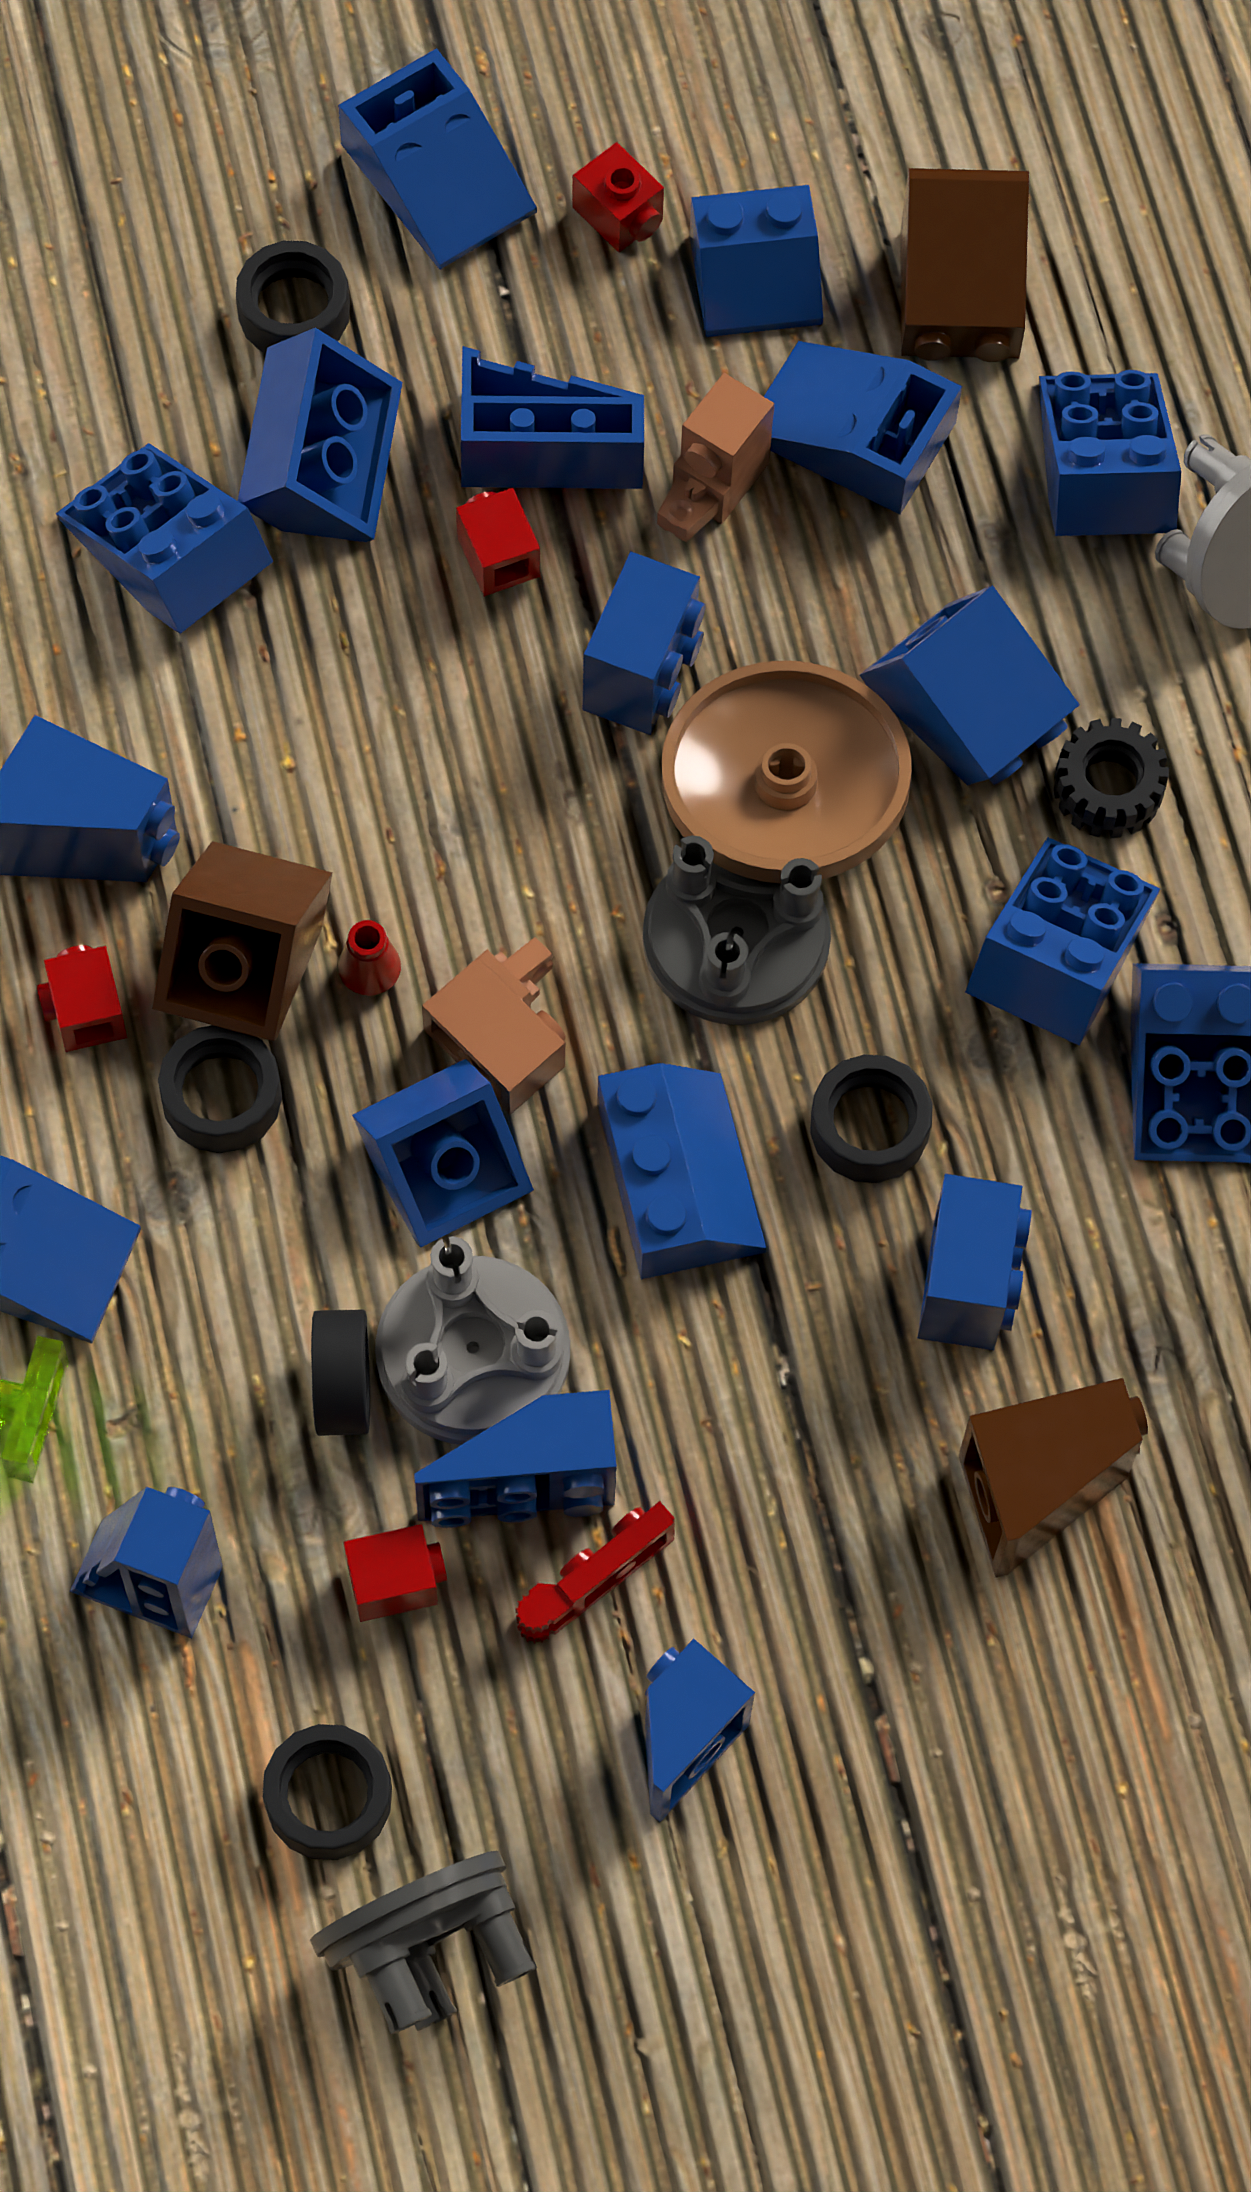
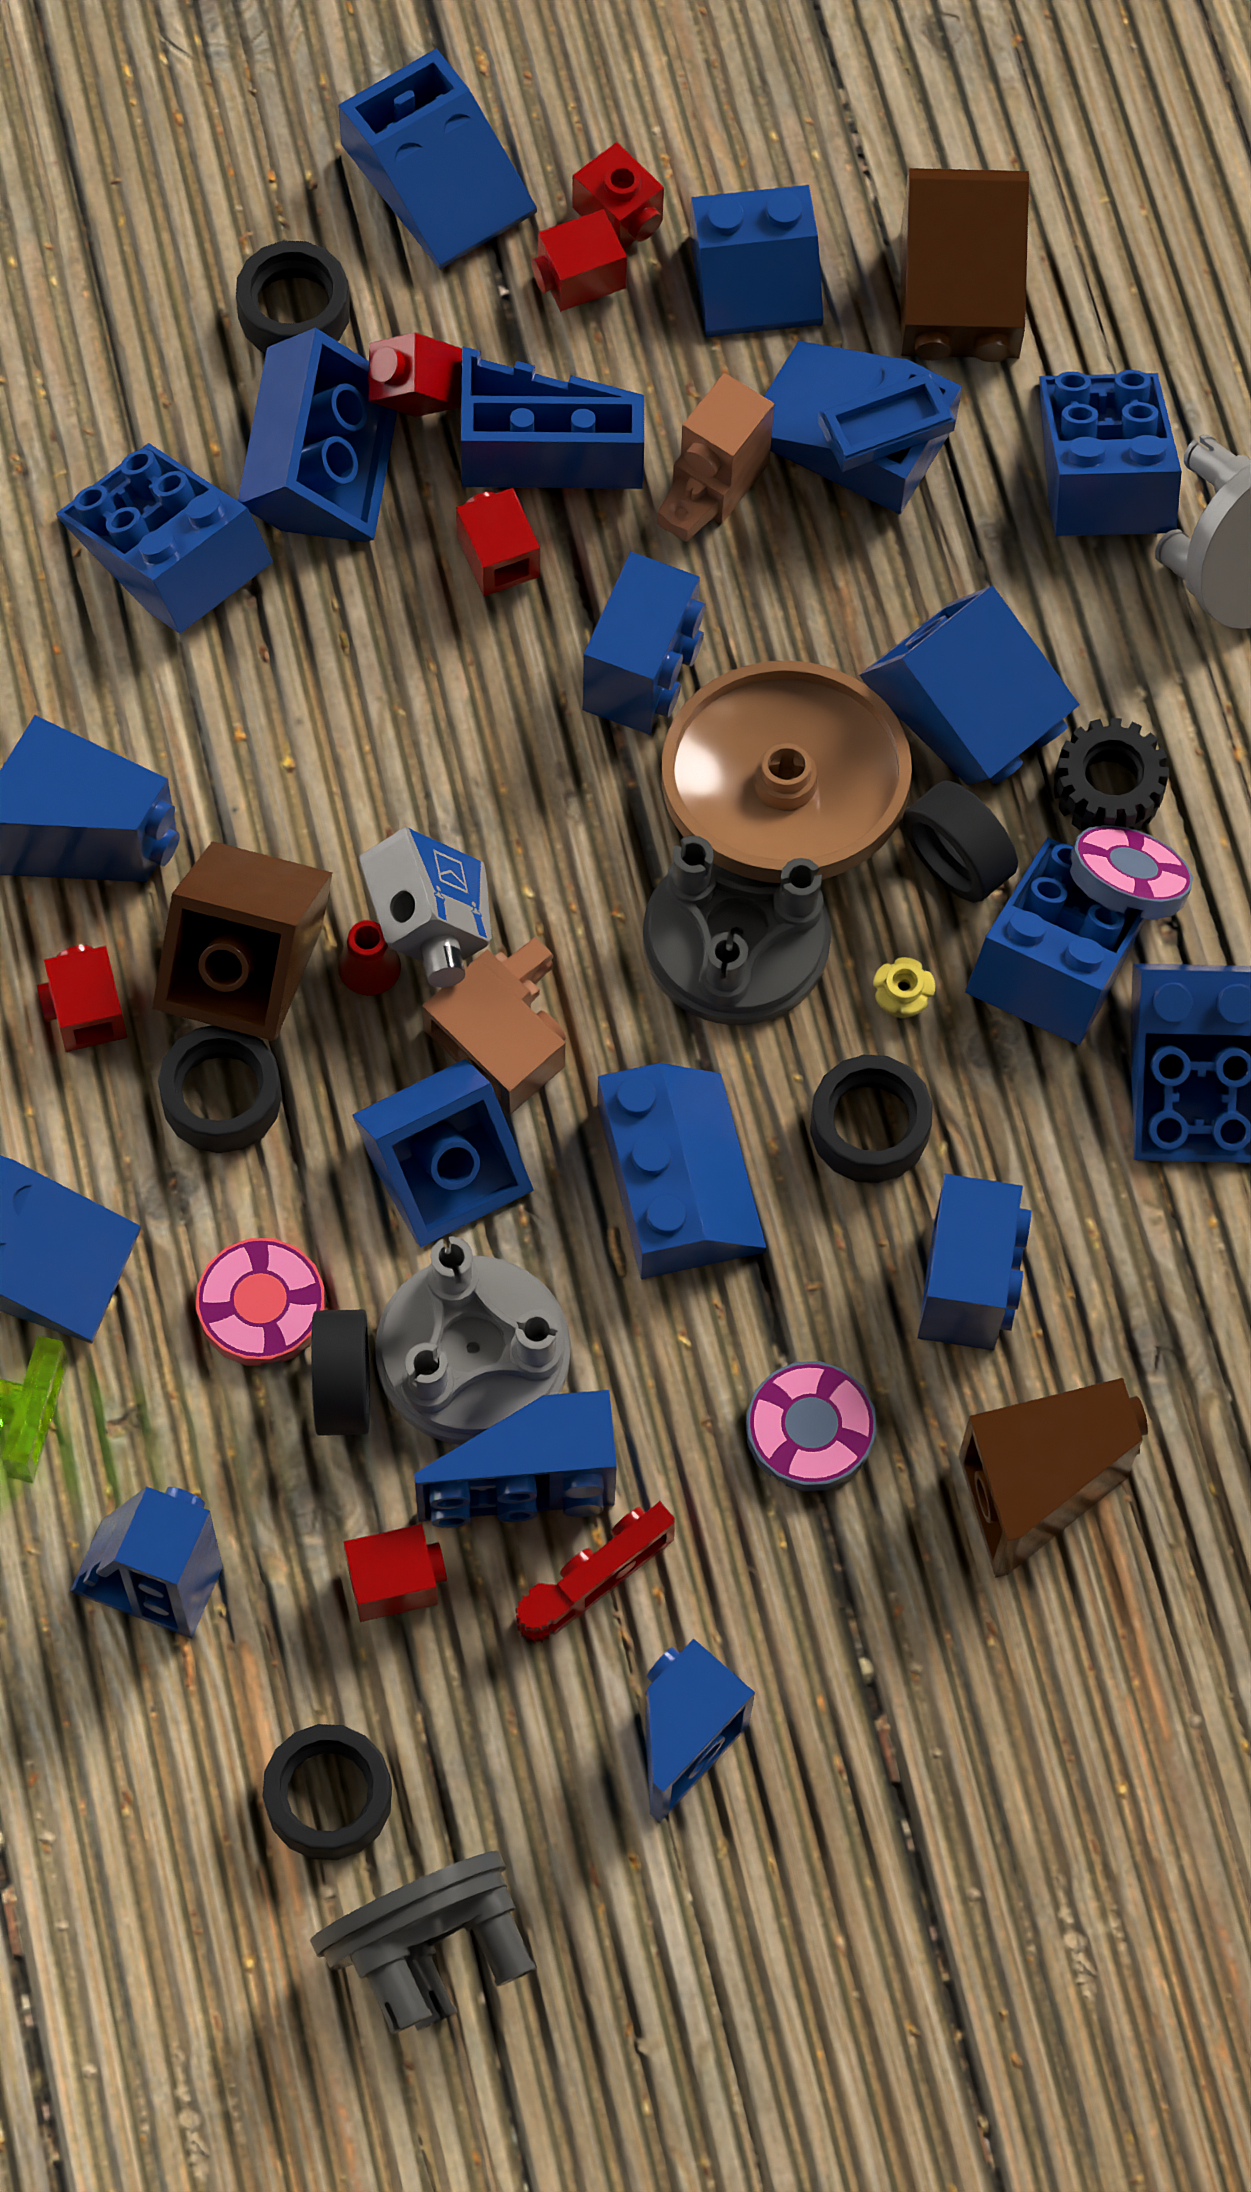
none -> tile [196,1238,325,1366]
none -> light grey torso [359,827,492,988]
none -> red brick [368,332,462,417]
none -> red brick [531,209,627,312]
none -> tile [746,1361,877,1492]
none -> blue tile [818,371,956,472]
none -> light yellow plate [873,957,936,1018]
none -> black tyre [902,780,1019,903]
none -> tile [1068,825,1193,920]

